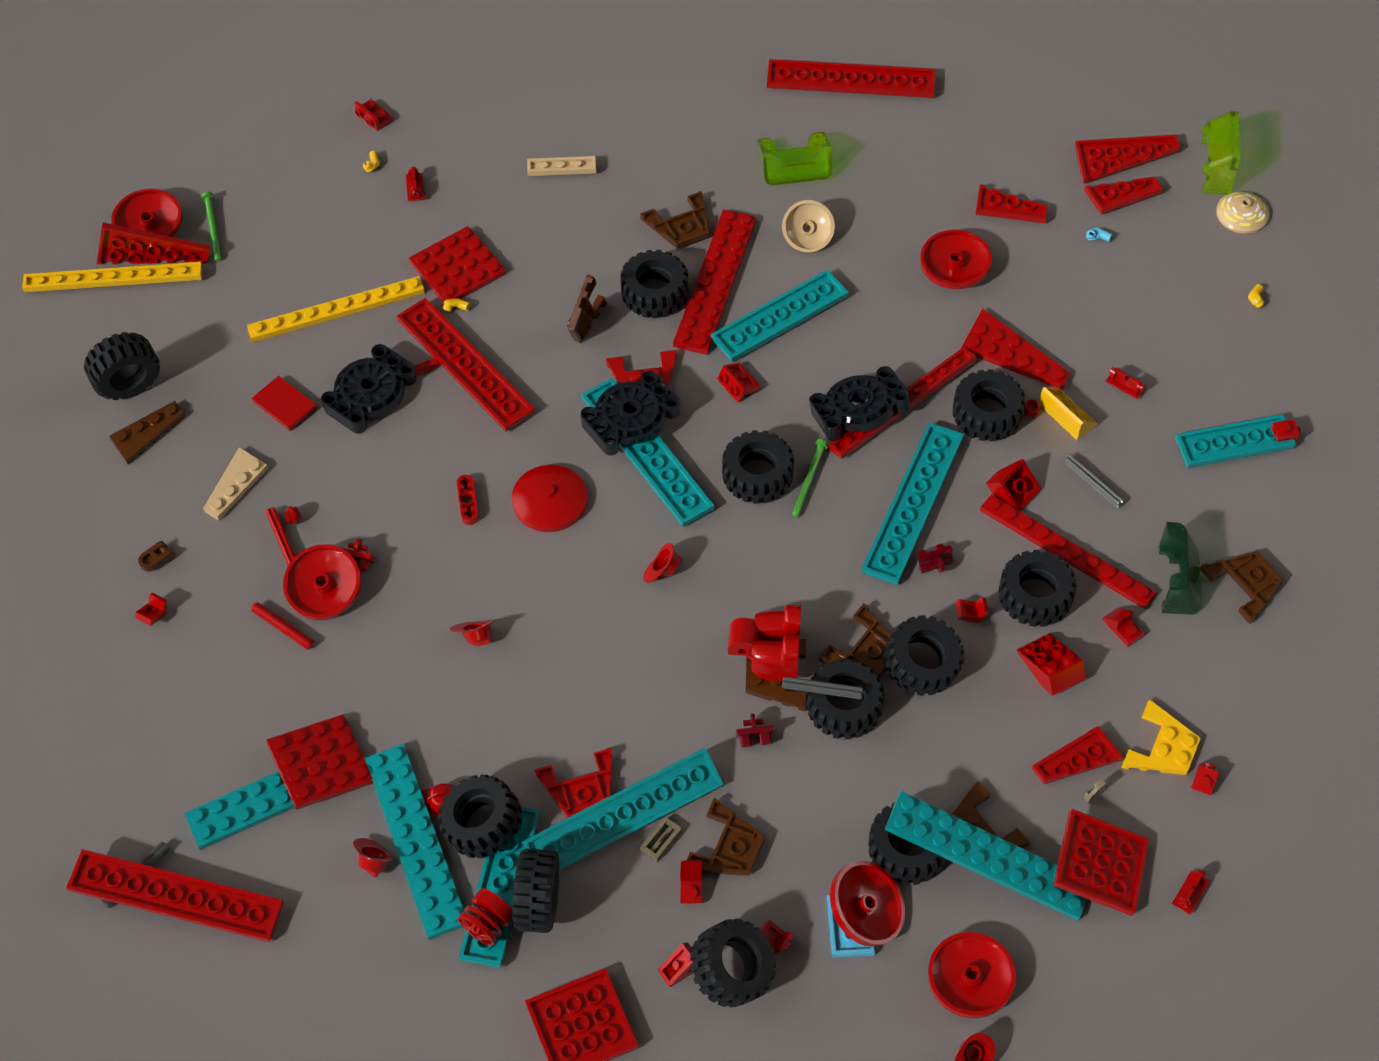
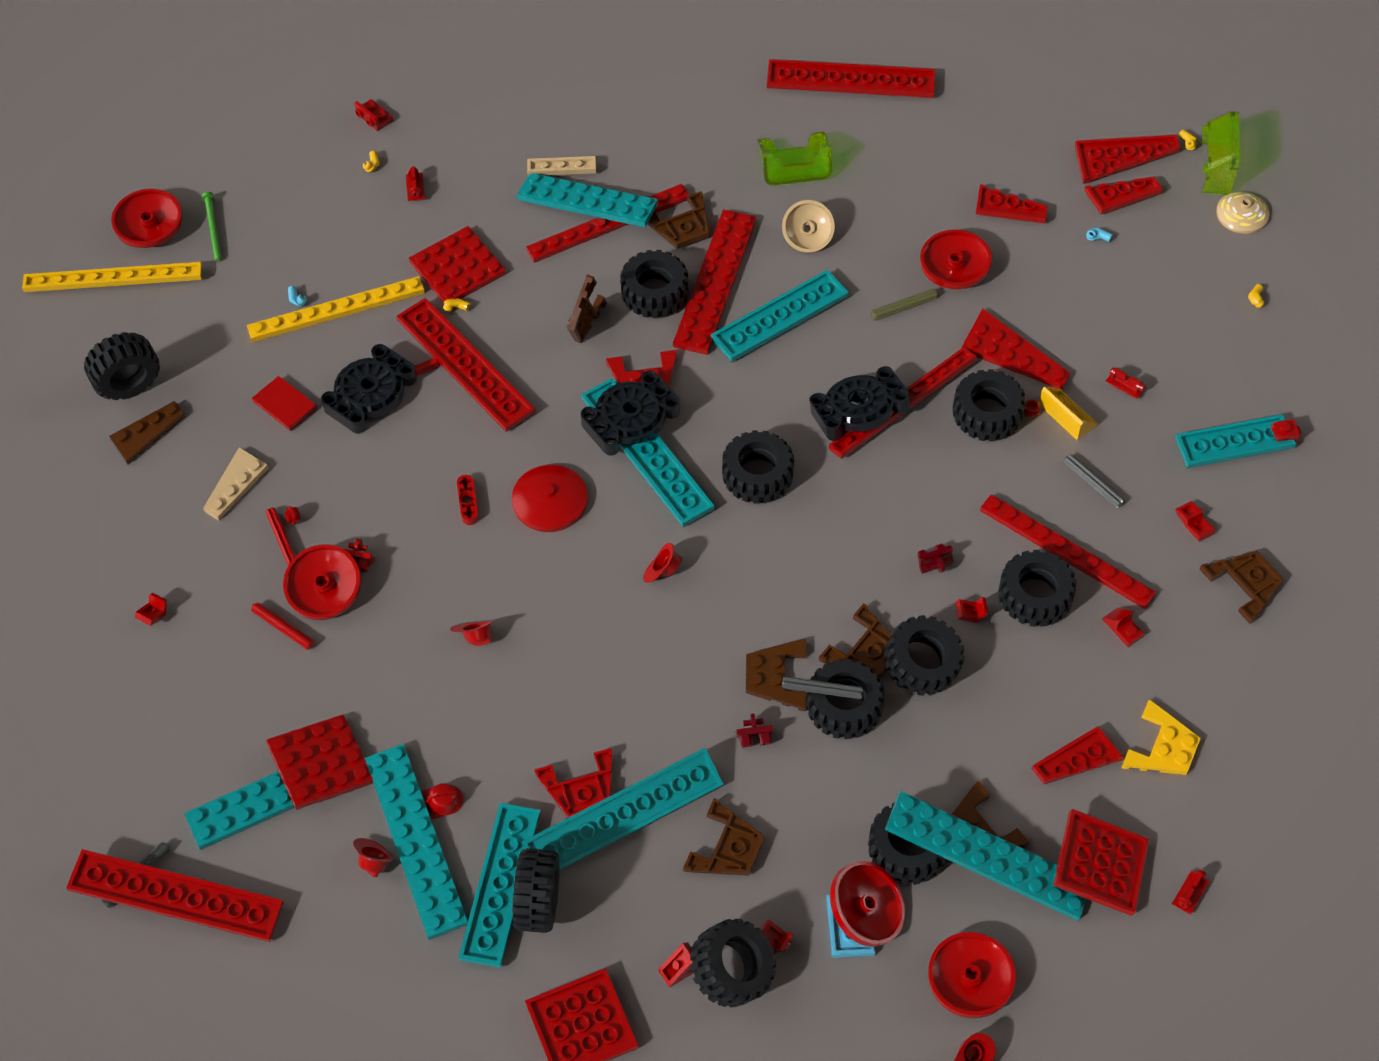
red wing [96,222,210,265] -> none
reddish brown plate [138,541,175,572] -> none
black tyre [438,774,522,858] -> none
red wheel [458,888,513,946] -> none
dark tan tile [640,817,682,862] -> none
red slope [680,861,702,904] -> none
red bracket [717,362,760,403] -> none
red piece [727,604,801,681] -> none
bright green bar [792,439,829,517] -> none
teal plate [861,422,964,586] -> none
red slope [986,459,1042,511] -> none
red slope [1016,633,1086,696] -> none
dark tan tile [1083,779,1107,803] -> none
clear green windscreen [1158,522,1202,615] -> none
red bracket [1191,762,1219,795] -> none
none -> medium azure arm [288,286,307,307]
none -> teal plate [516,173,658,227]
none -> red plate [526,184,689,263]
none -> olive axle [871,289,938,320]
none -> red slope [1176,501,1215,542]
none -> yellow arm [1178,129,1197,150]

